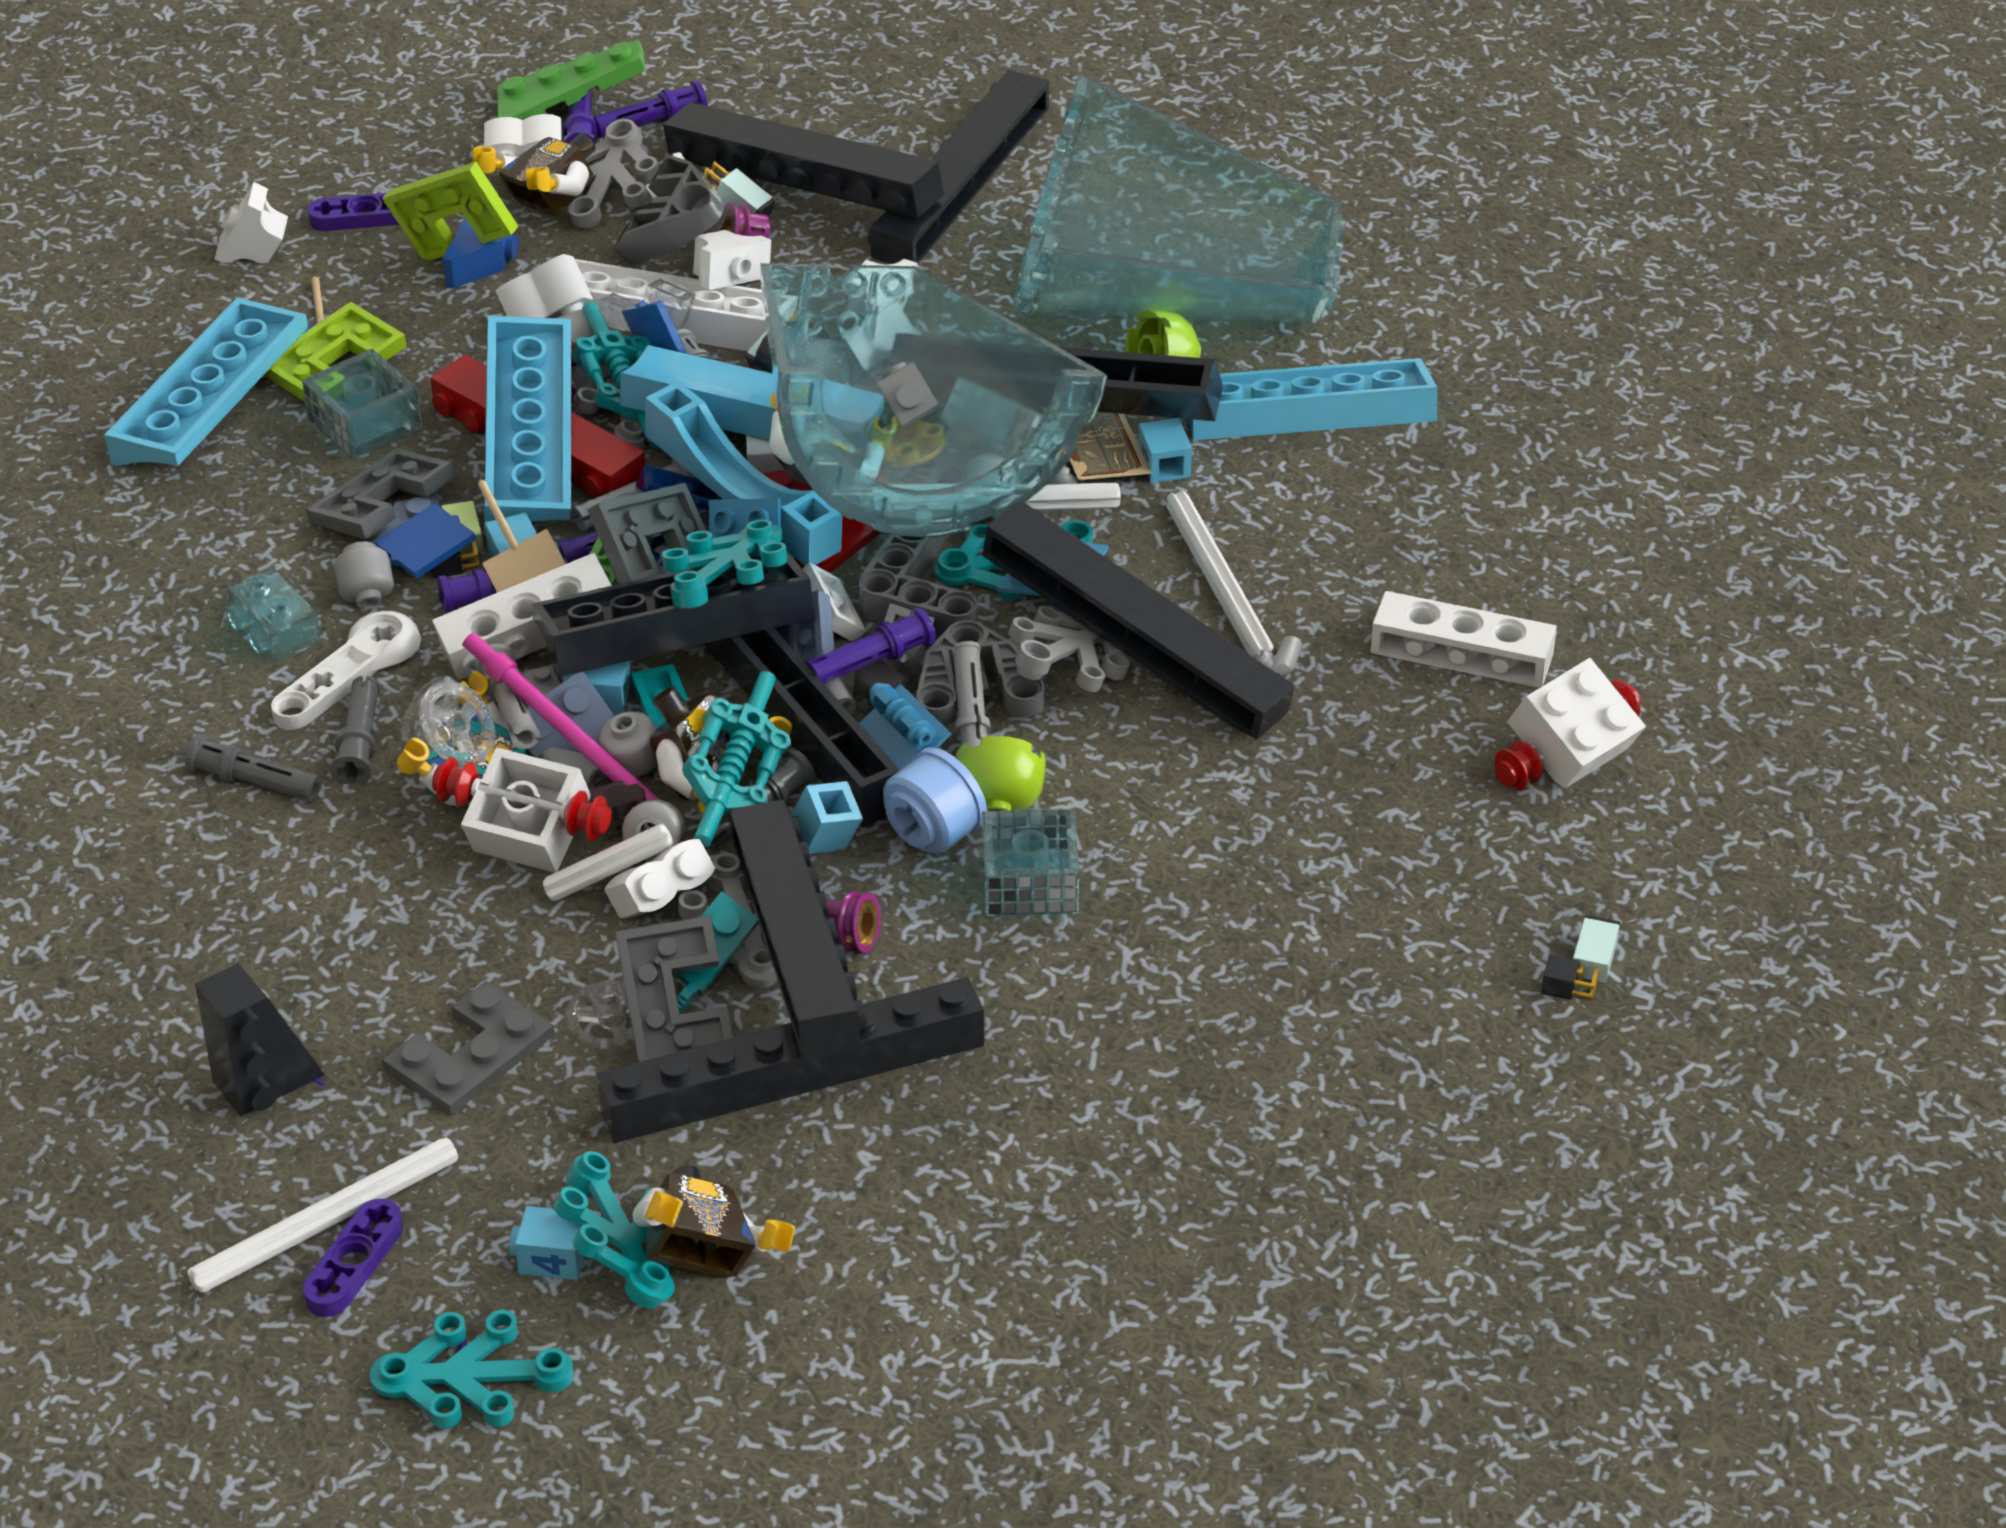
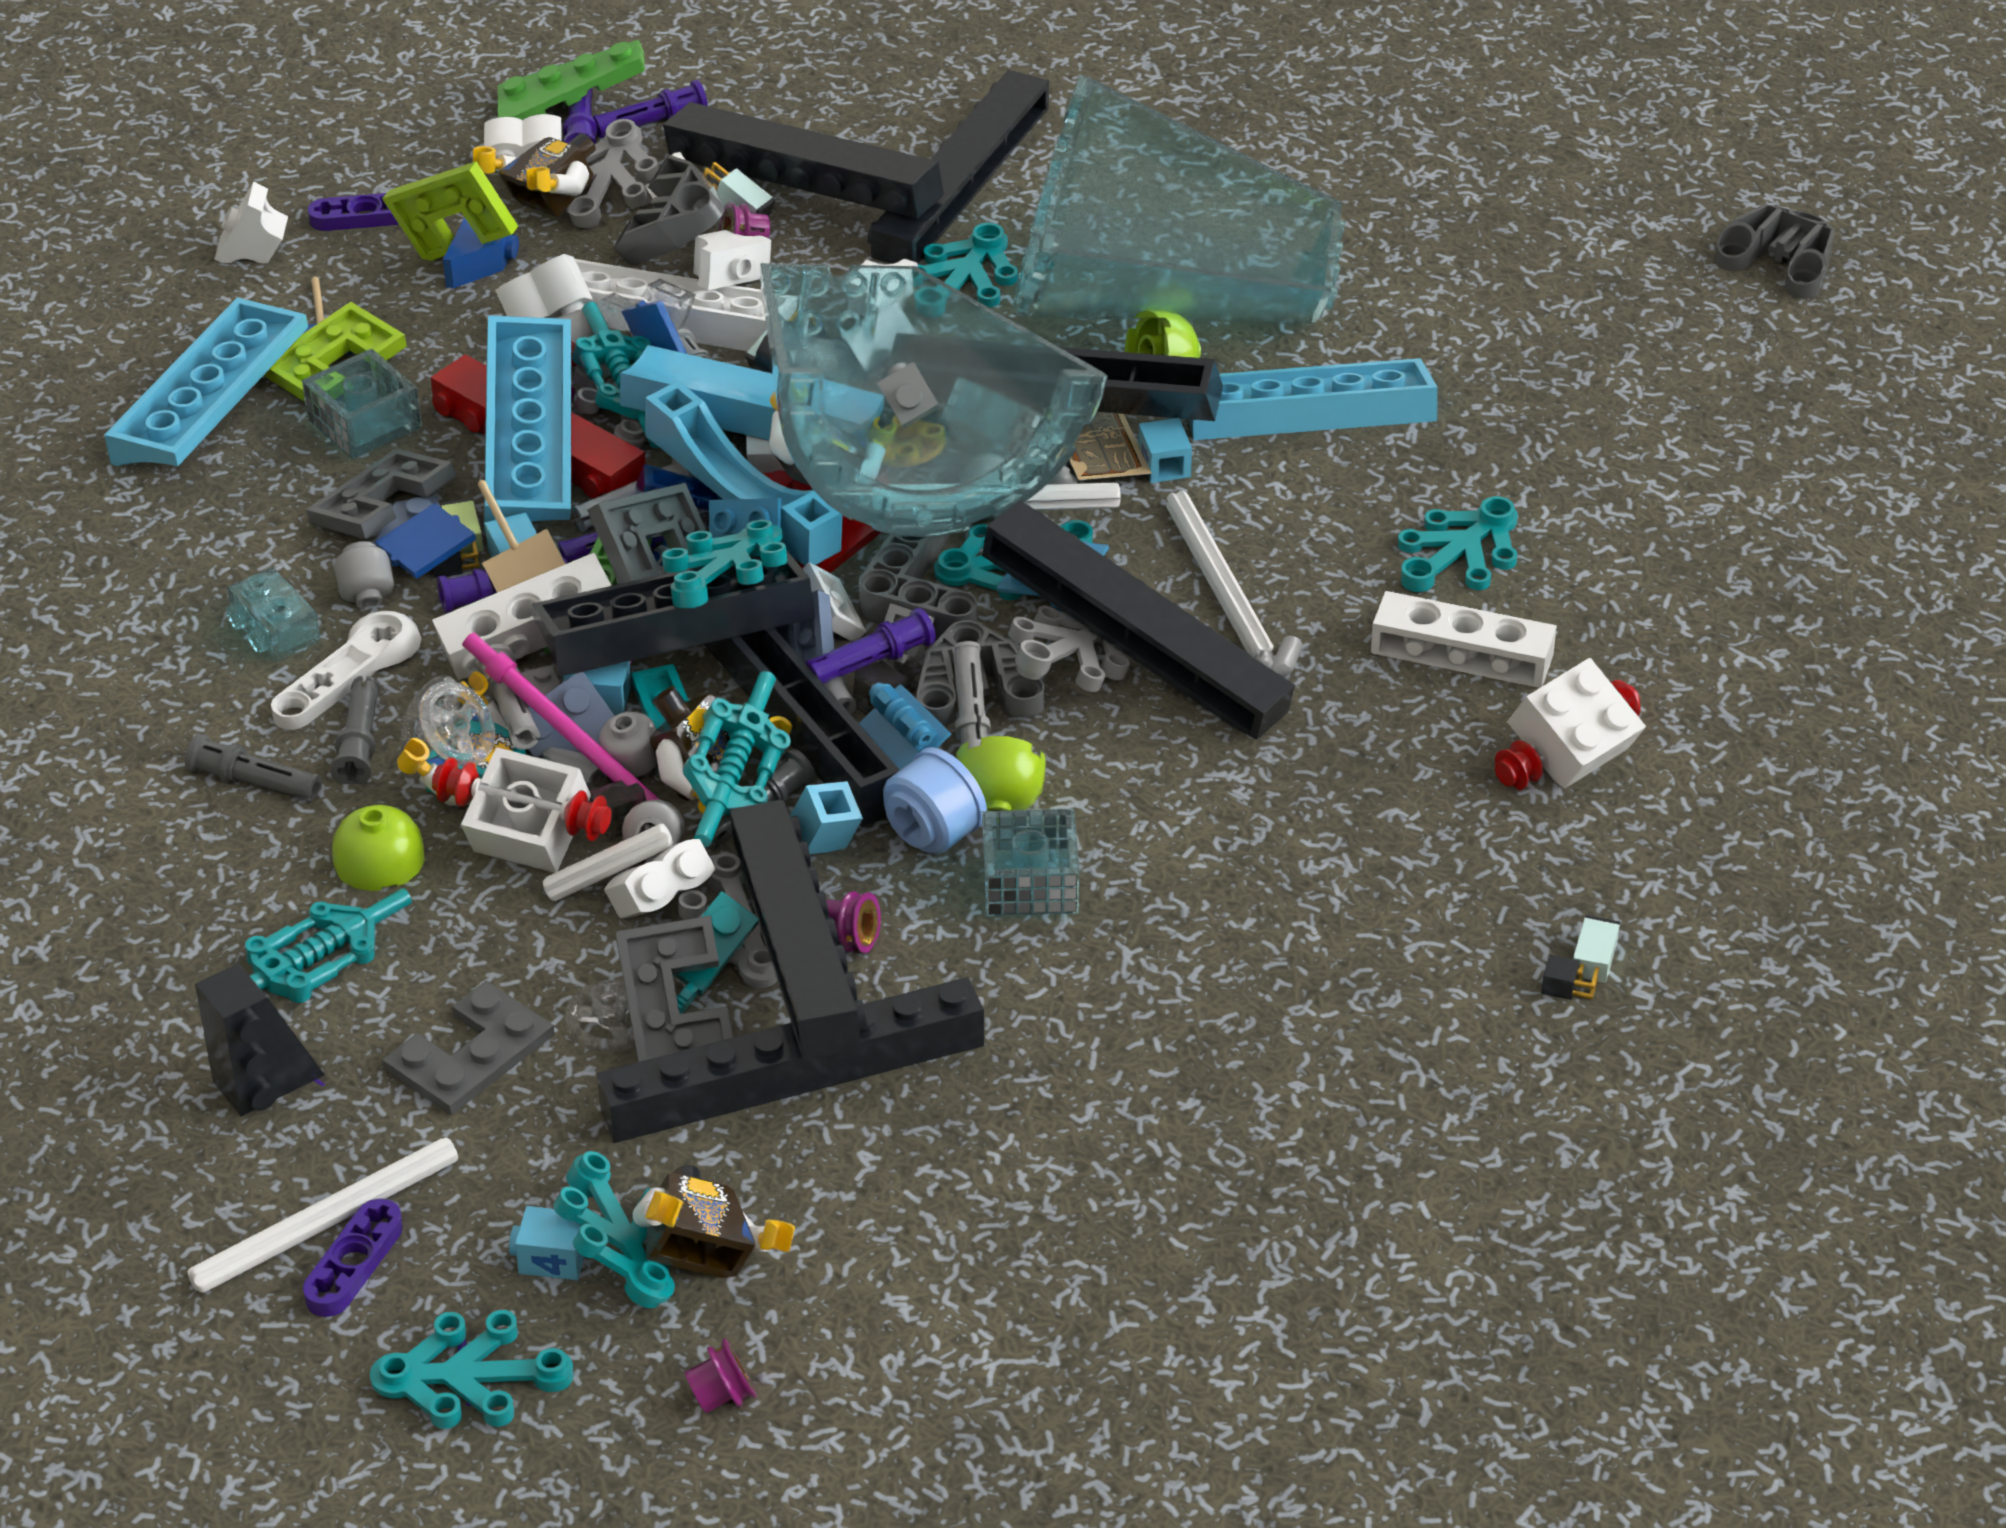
none -> teal bar [245,888,412,1003]
none -> lime cylinder [332,805,425,891]
none -> magenta piece [684,1338,757,1413]
none -> teal plant [918,223,1018,318]
none -> teal plant [1398,496,1518,592]
none -> dark grey connector [1715,204,1835,298]

